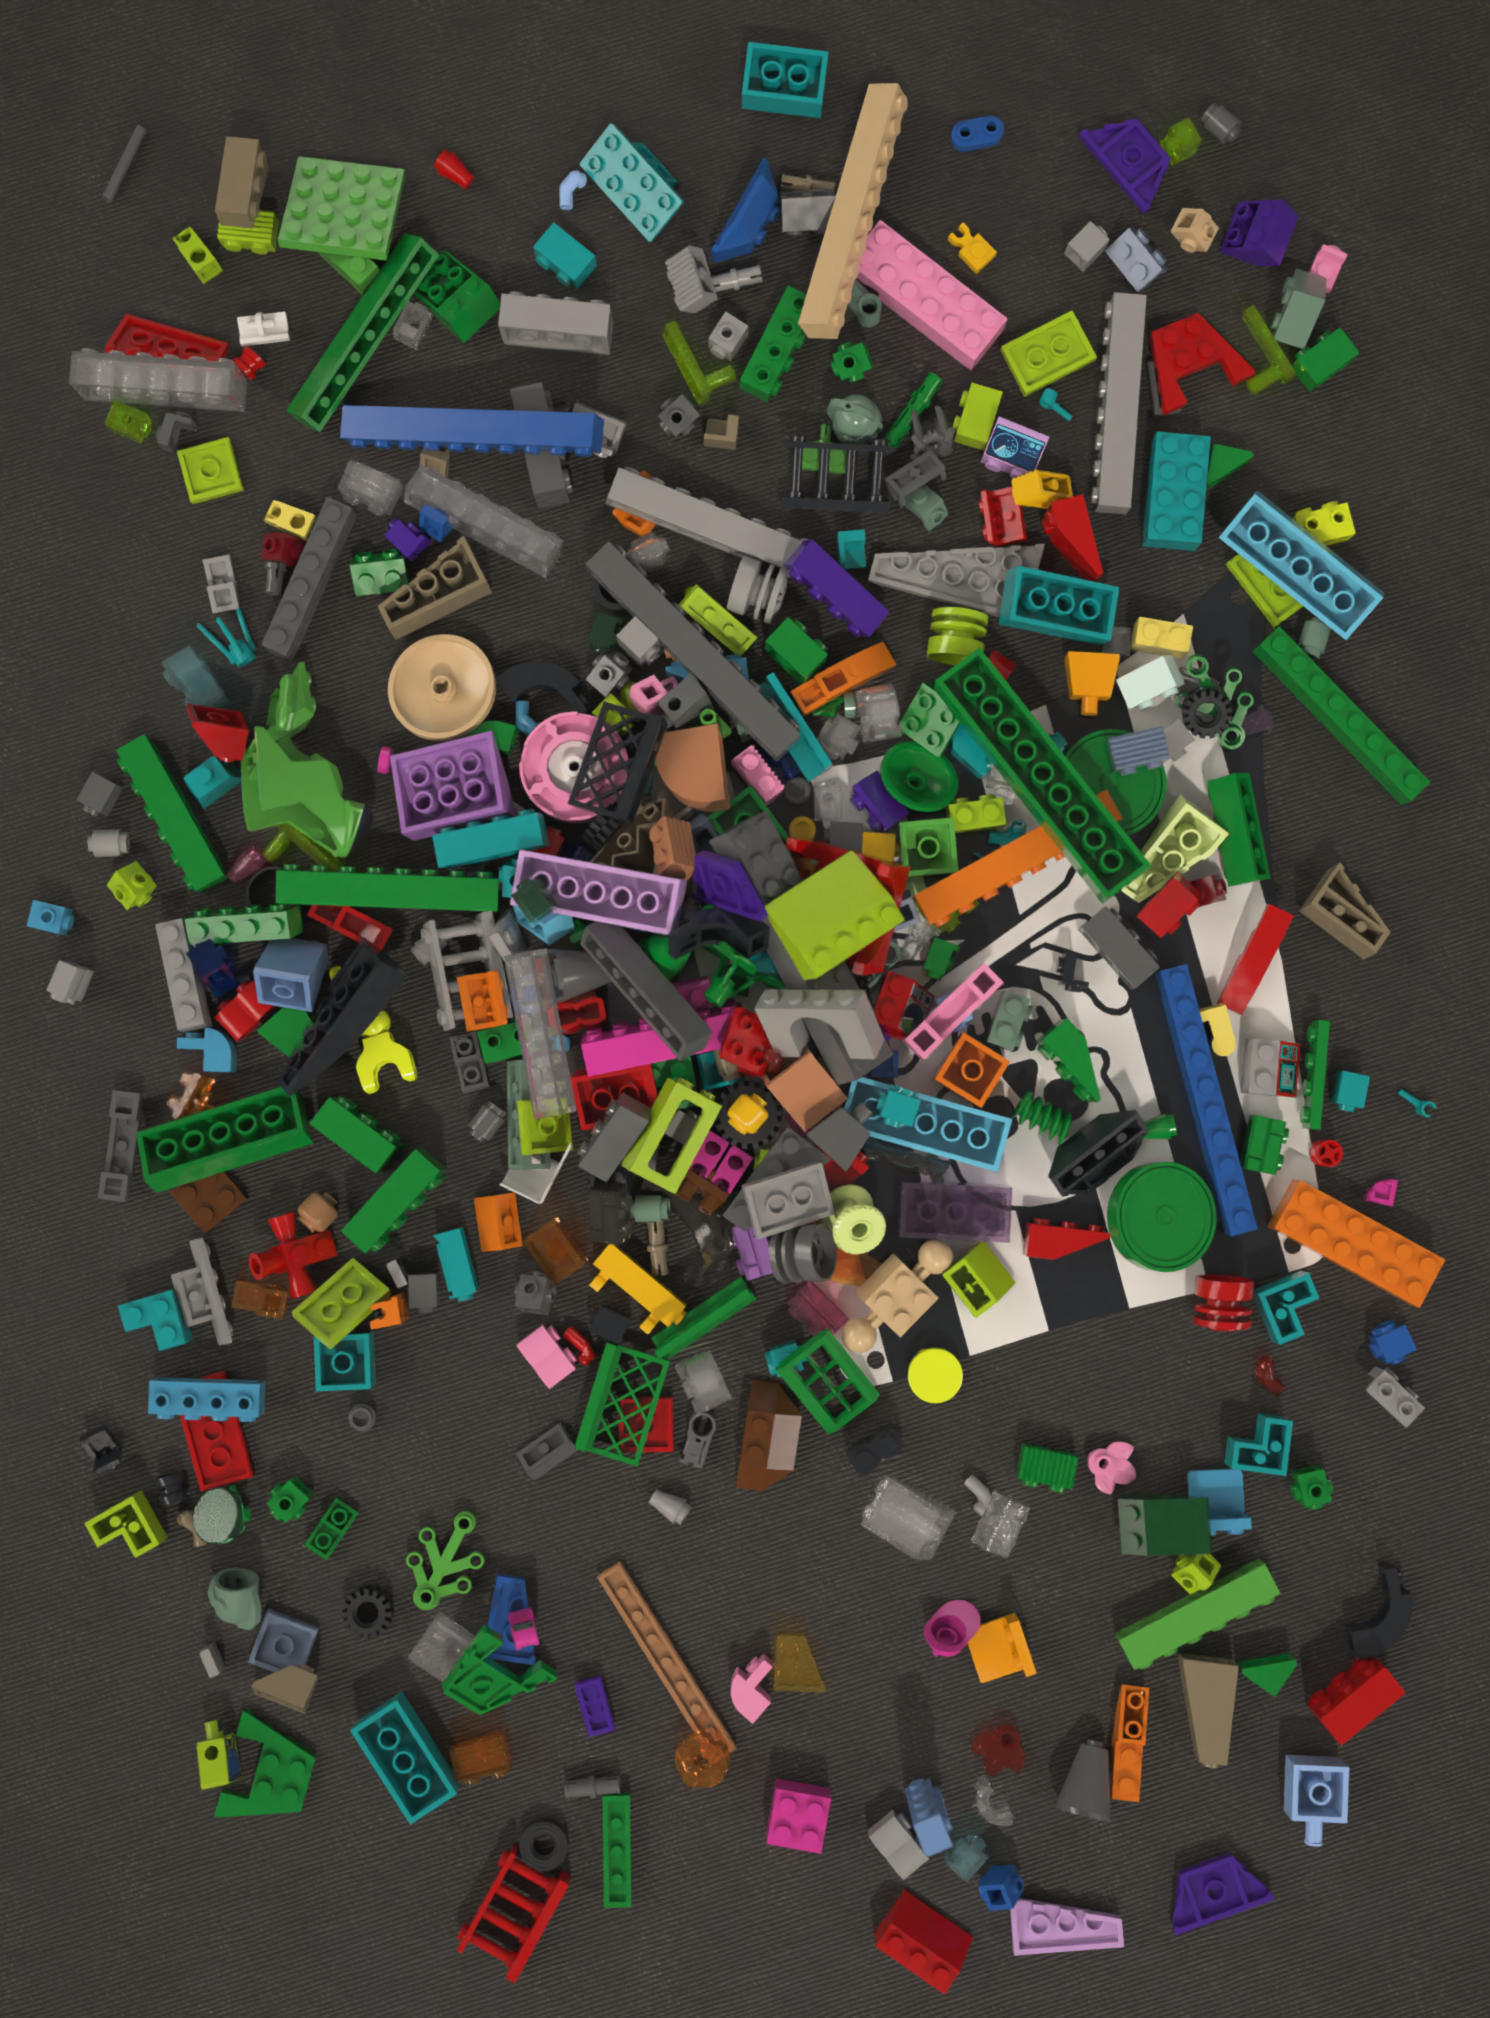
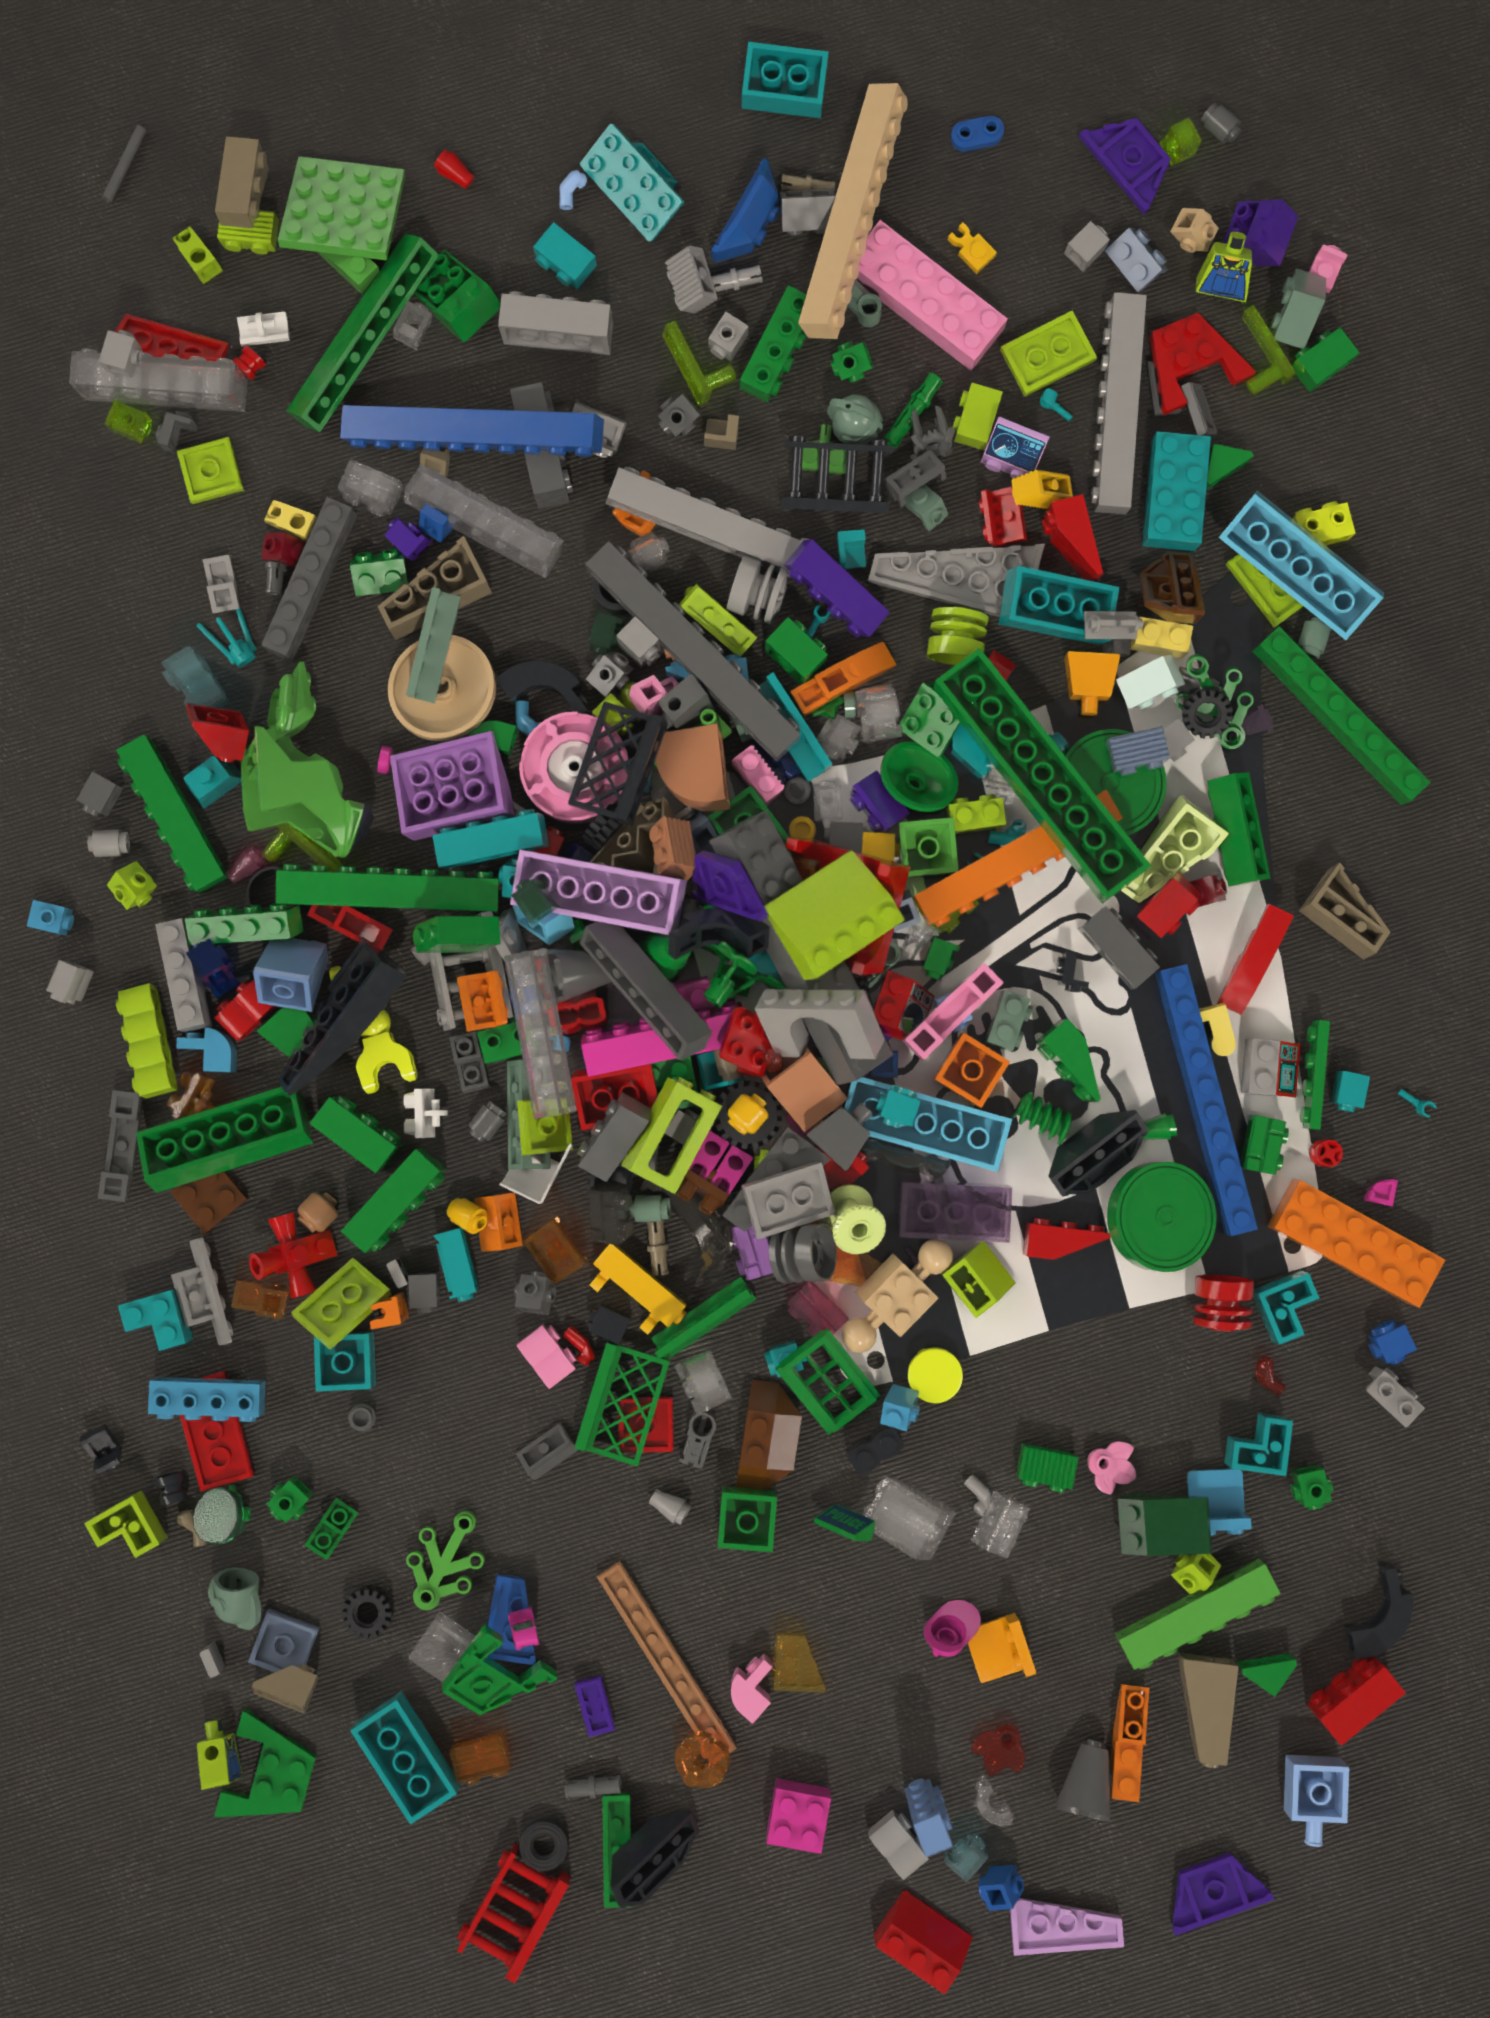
none -> light grey brick [98,330,143,378]
none -> lime brick [116,983,178,1098]
none -> white hips [404,1089,448,1138]
none -> sand green fence [406,587,461,704]
none -> green brick [413,916,501,953]
none -> yellow brick [447,1198,487,1234]
none -> black wedge [610,1810,700,1908]
none -> green brick [718,1486,777,1552]
none -> teal hand [806,605,830,638]
none -> slope [814,1504,876,1542]
none -> dark azure brick [880,1384,920,1431]
none -> light grey hinge [1084,611,1143,639]
none -> reddish brown wedge [1140,551,1205,624]
none -> dark grey tile [1181,382,1217,437]
none -> torso [1196,232,1252,302]

